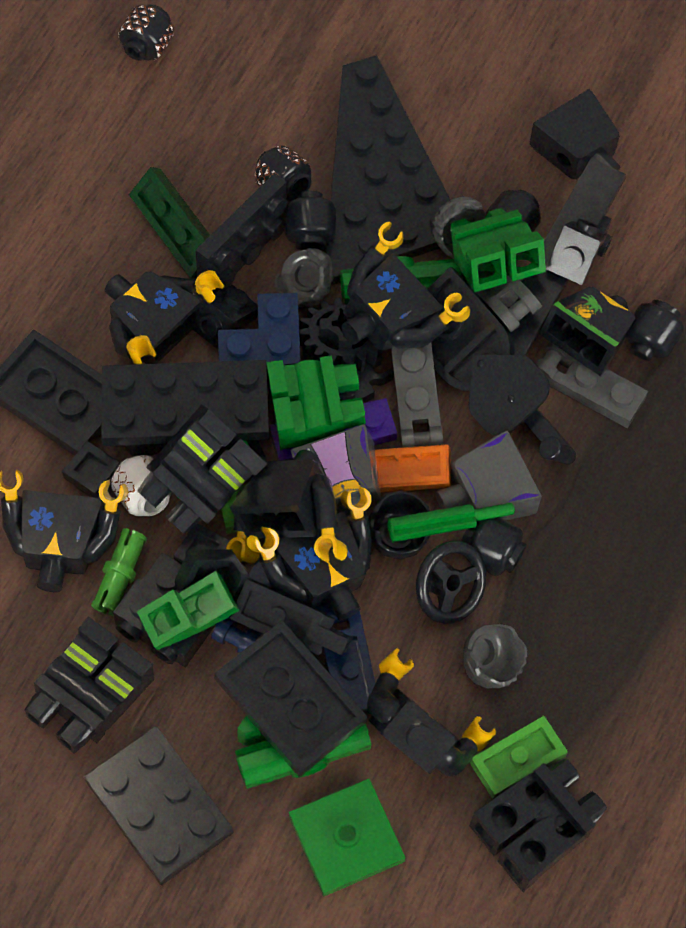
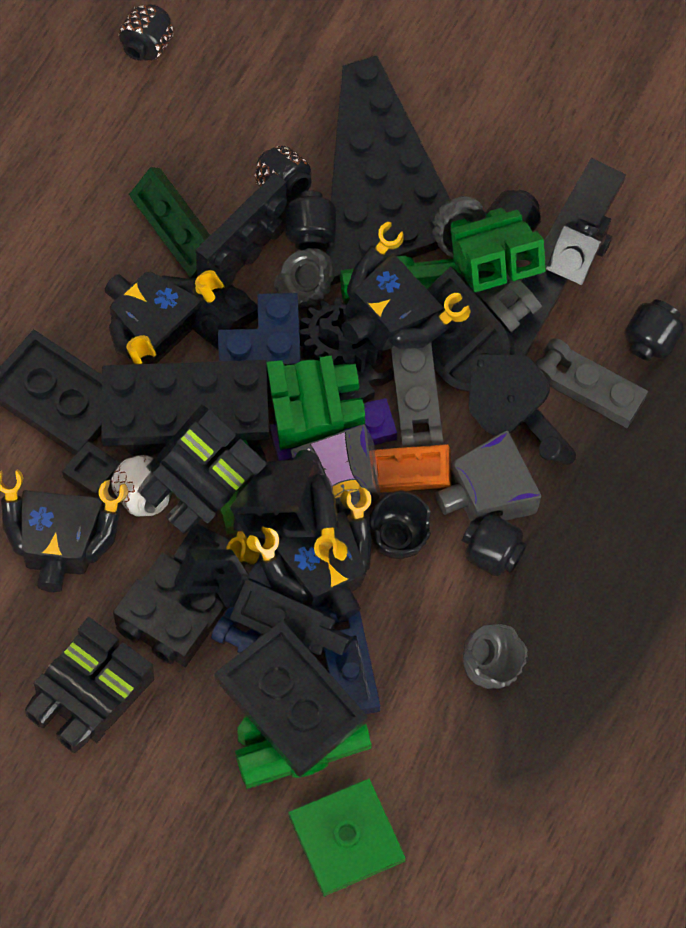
black plate [84,726,234,886] -> none
bright green pin [91,528,147,616] -> none
green slope [136,571,240,650] -> none
black torso [367,648,496,777] -> none
green axle [388,503,515,543] -> none
black piece [416,541,486,624] -> none
black hips [469,759,607,892] -> none
bright green plate [470,716,568,799] -> none
black torso [529,89,620,179] -> none
black torso [539,287,635,376] -> none

